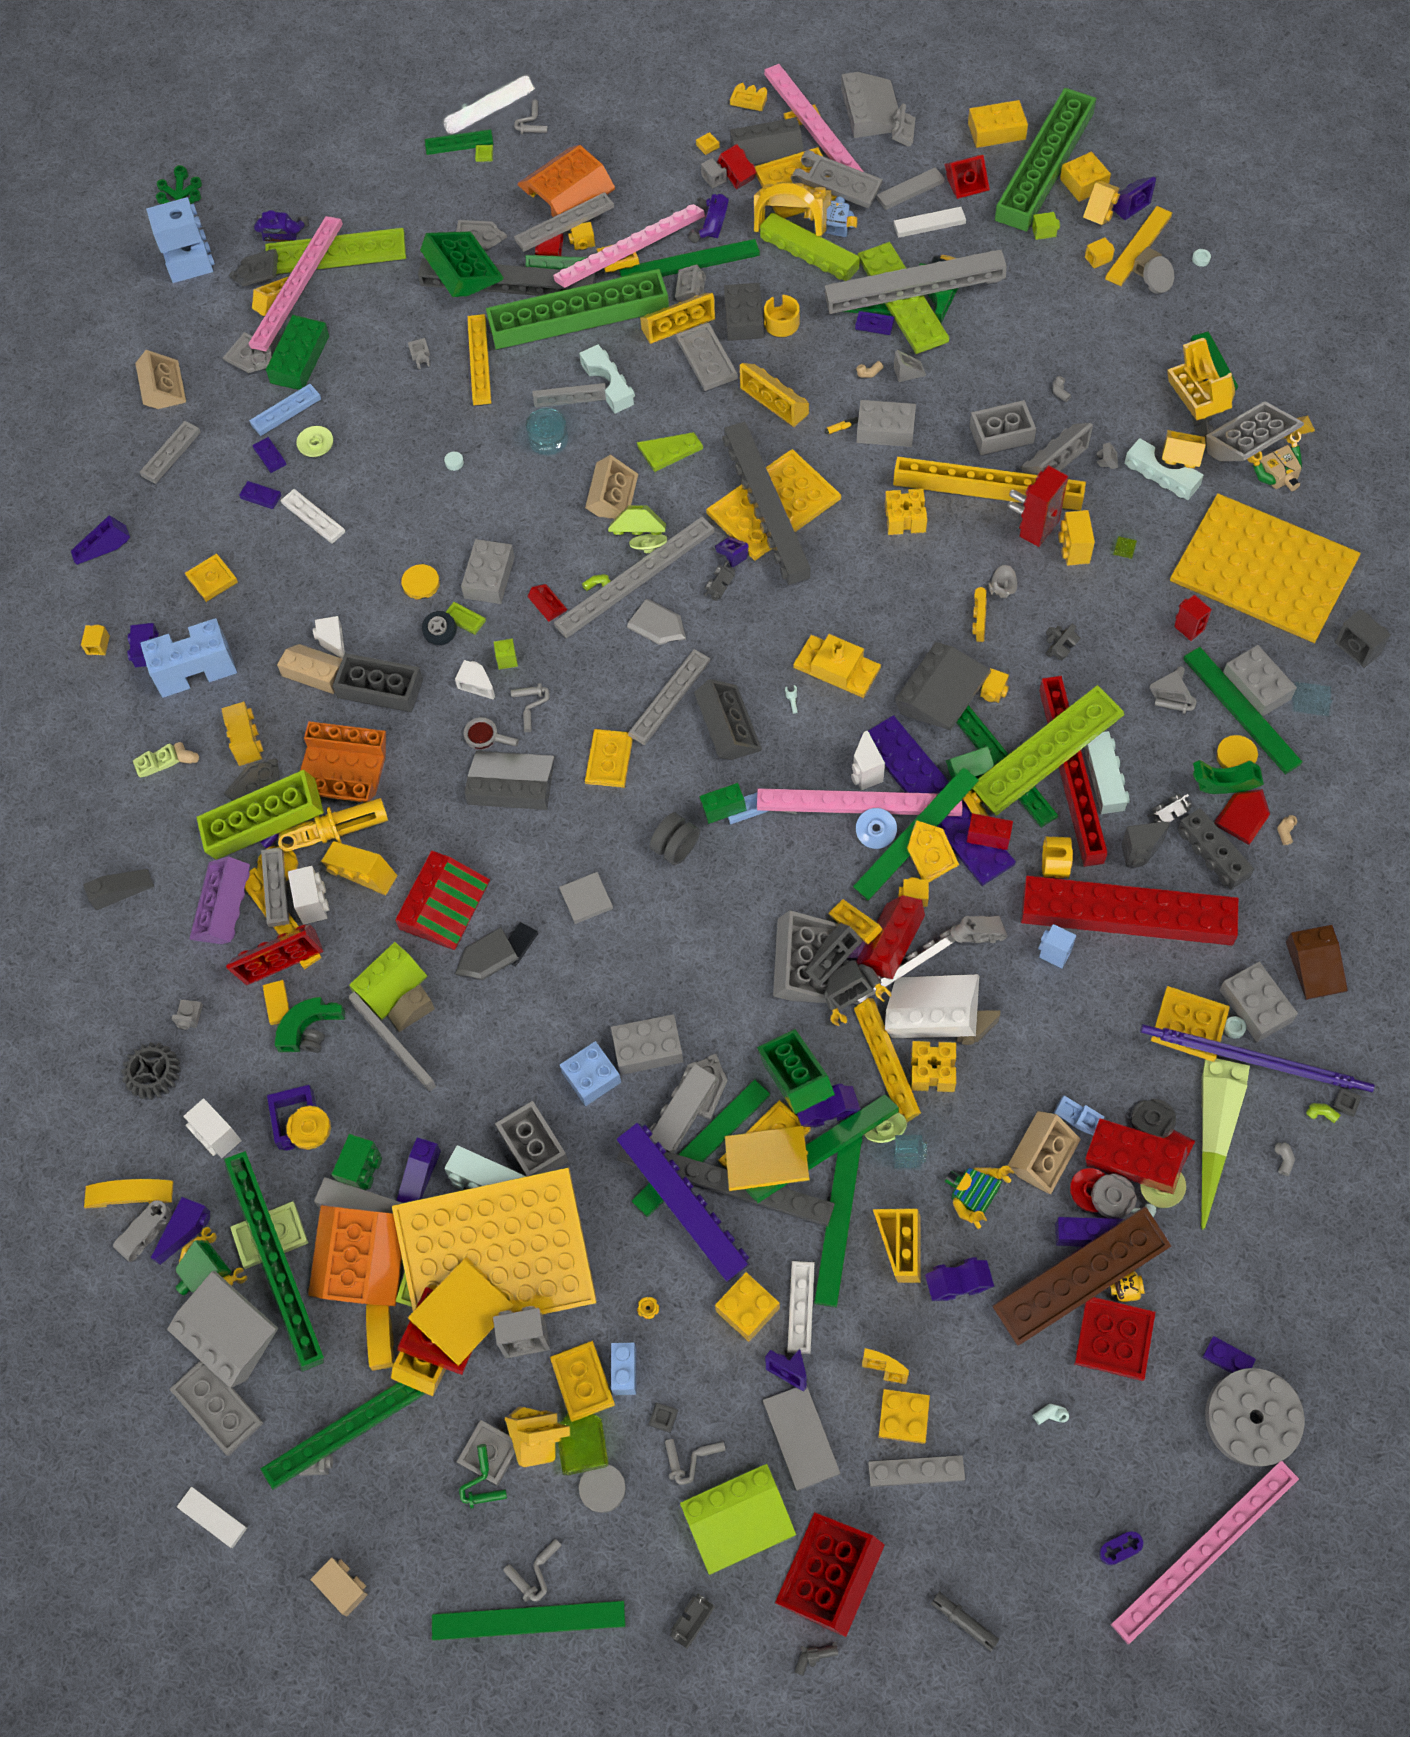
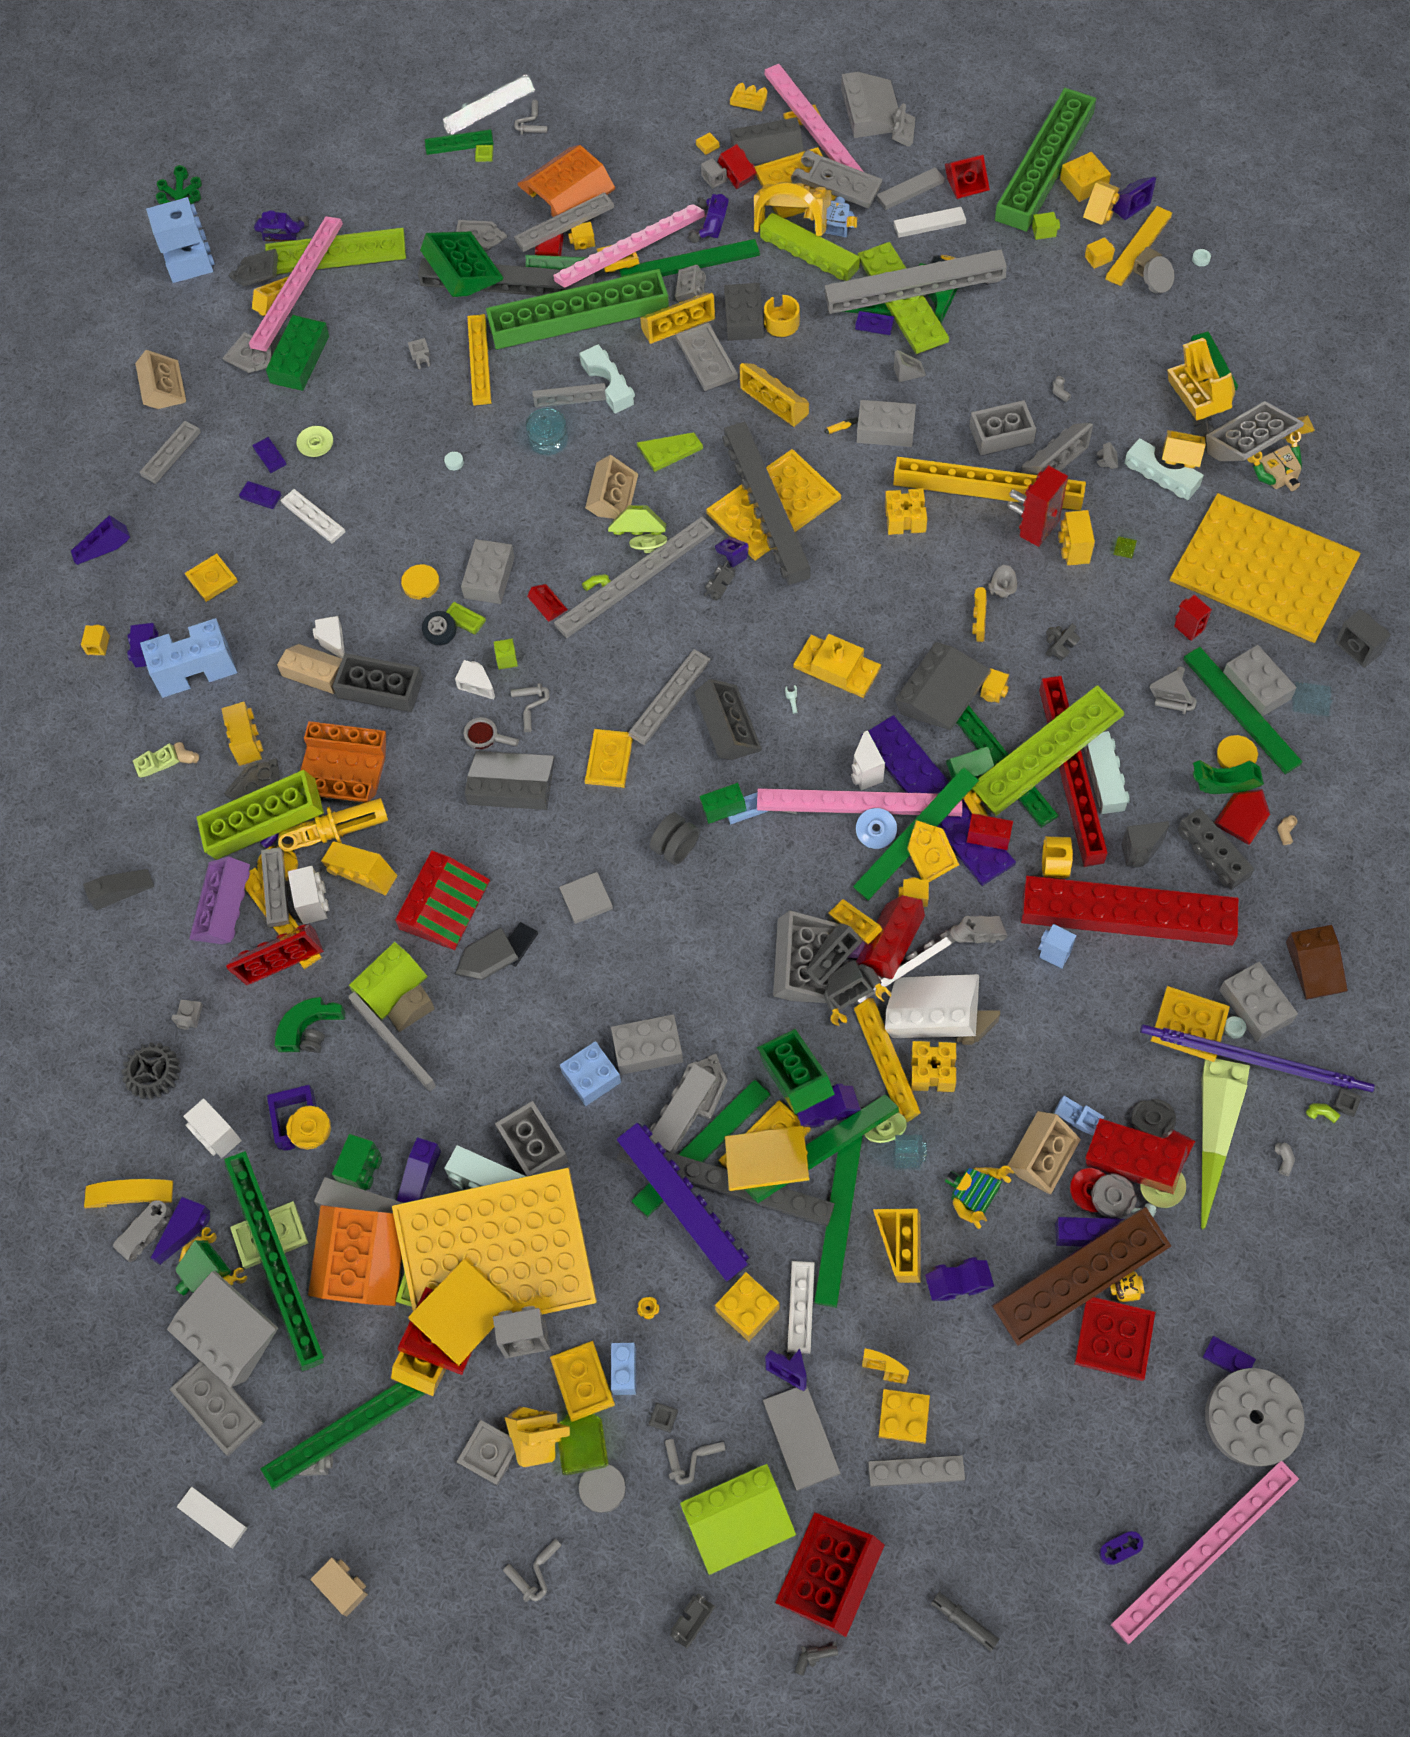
light blue plate [249,384,321,436] -> none
yellow tile [262,980,290,1025] -> none
yellow slope [366,1304,395,1371] -> none
green tile [432,1601,626,1641] -> none
green piece [459,1444,507,1509] -> none
light grey tile [627,599,686,645] -> none
tan arm [856,361,883,378] -> none
yellow brick [968,100,1028,148] -> none
light aqua arm [1032,1404,1069,1425] -> none
hinge [1147,793,1192,823] -> none

